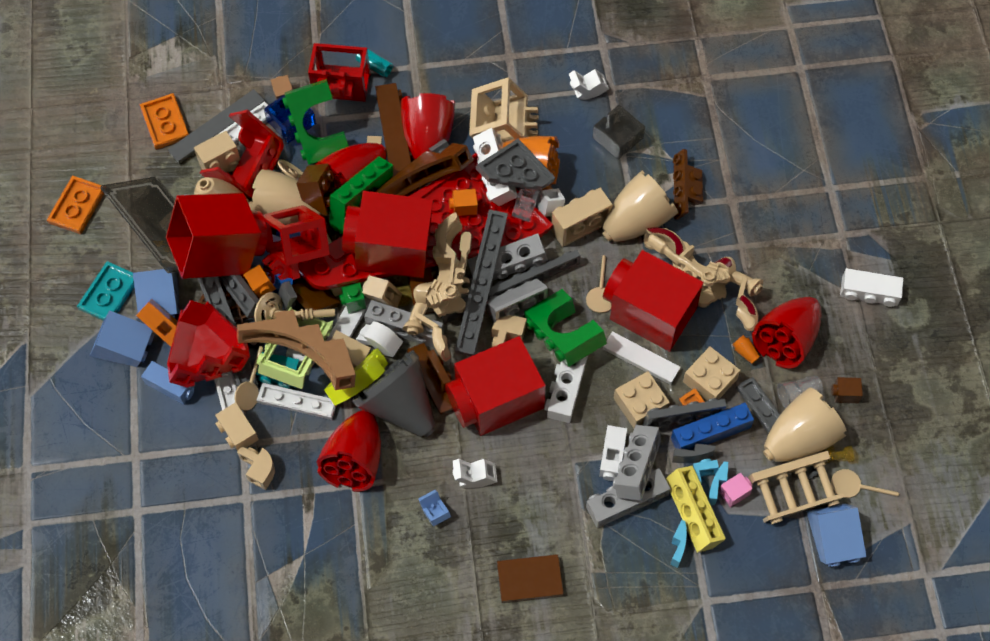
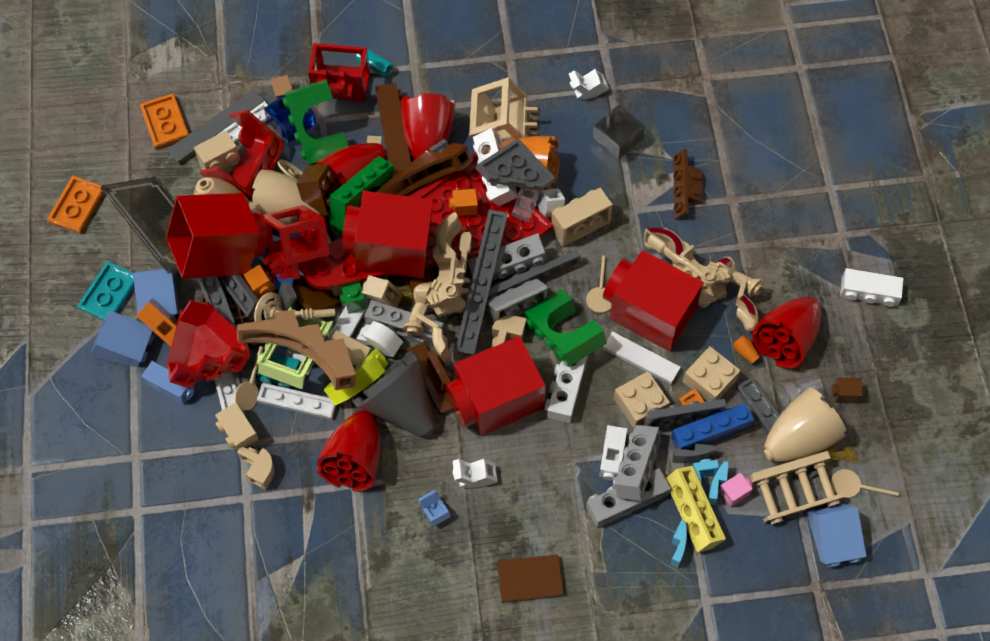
tan cylinder [602,170,678,242] -> none

